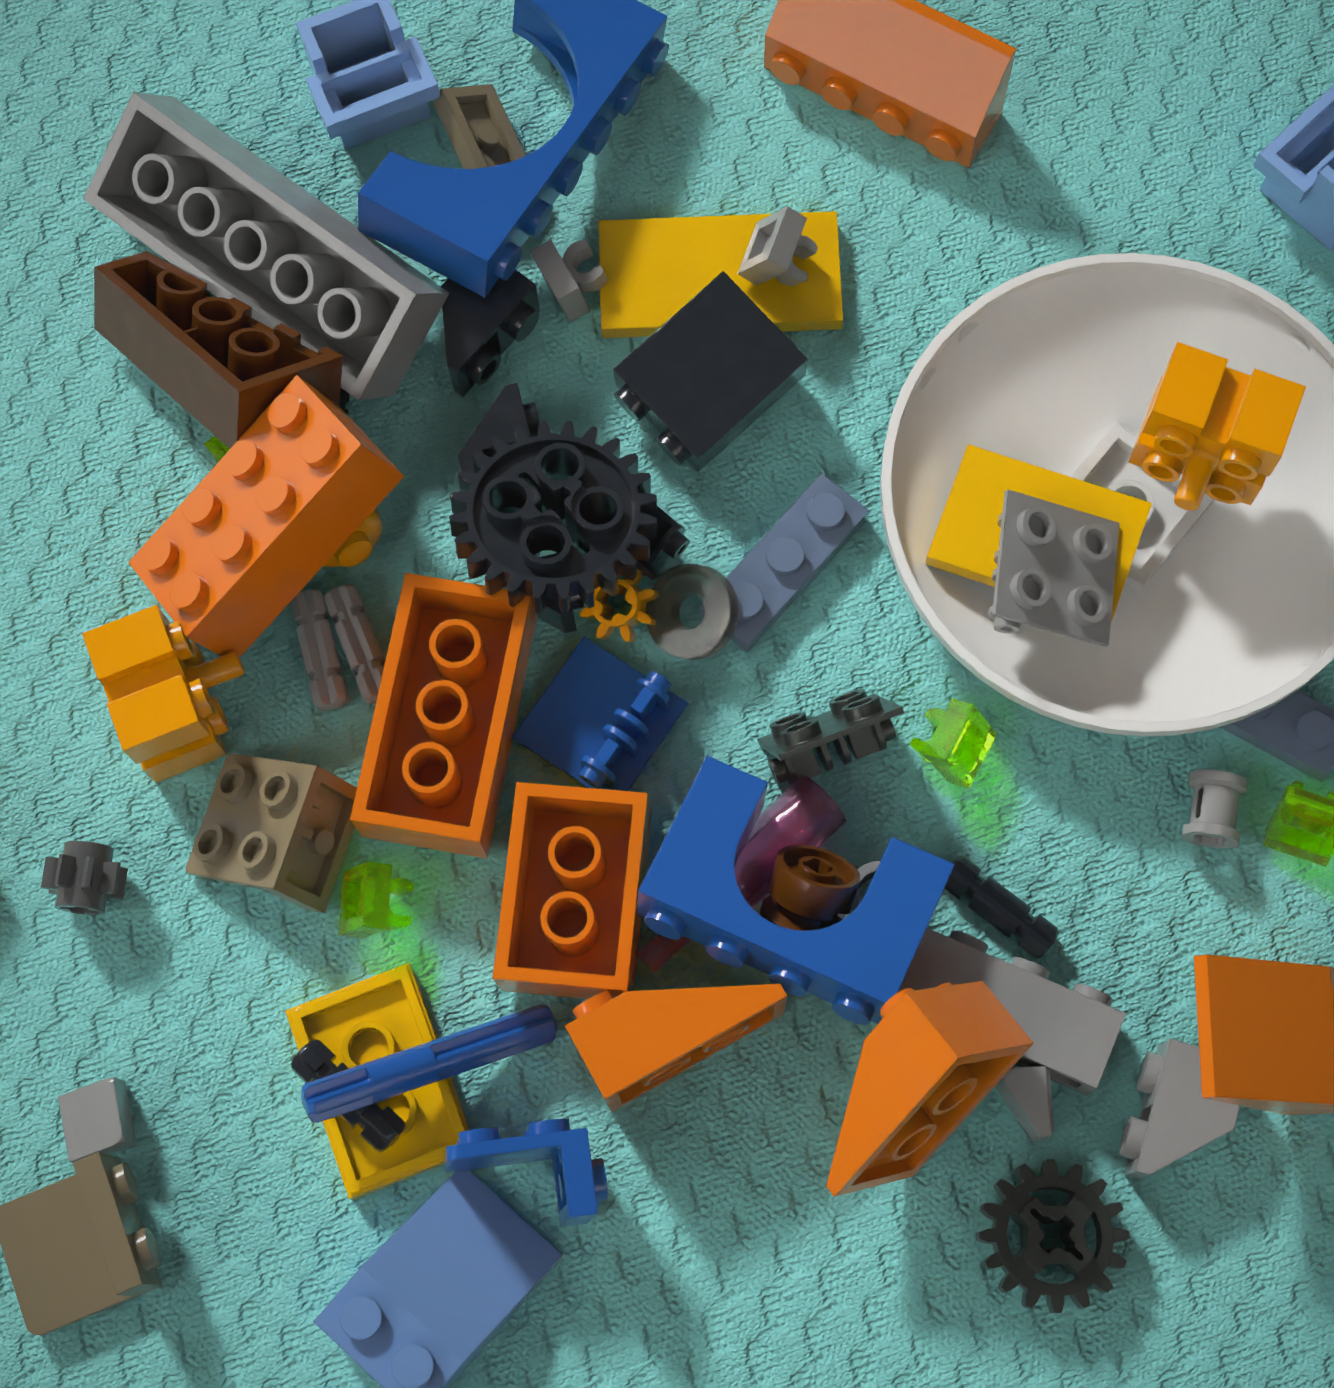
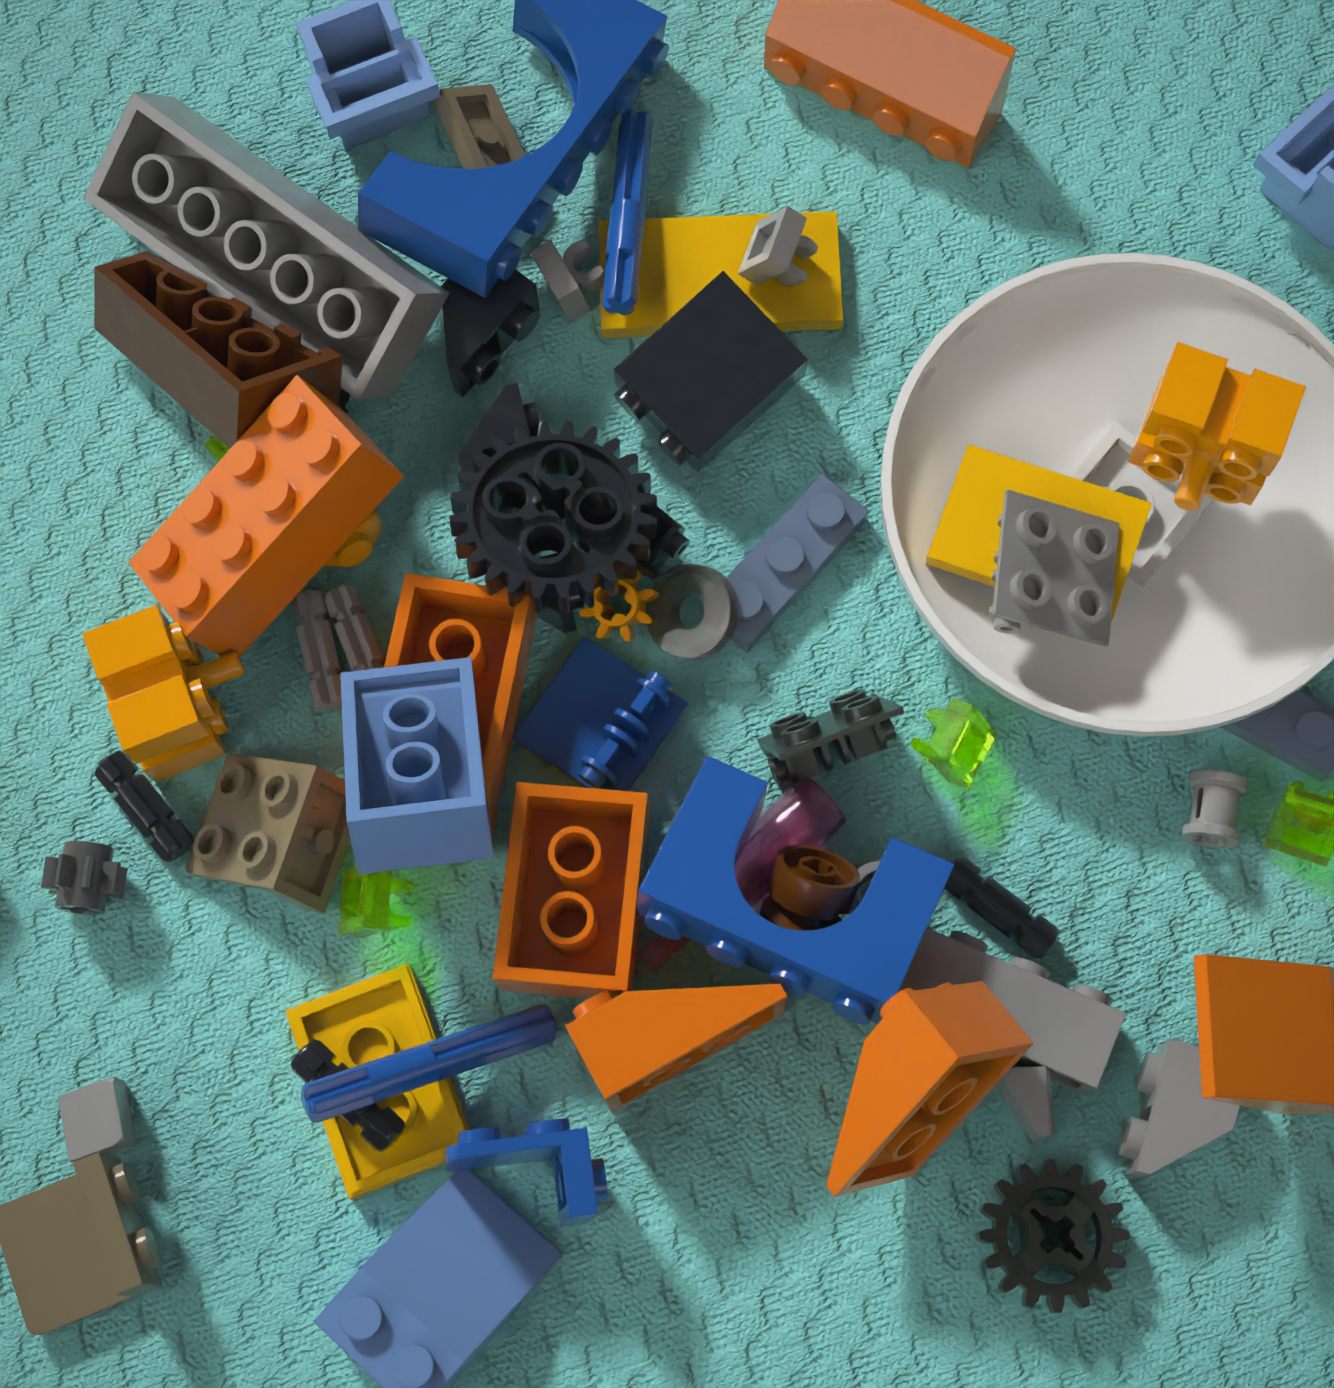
none -> black axle [95,750,194,862]
none -> medium blue slope [340,657,494,875]
none -> blue axle [602,109,653,316]

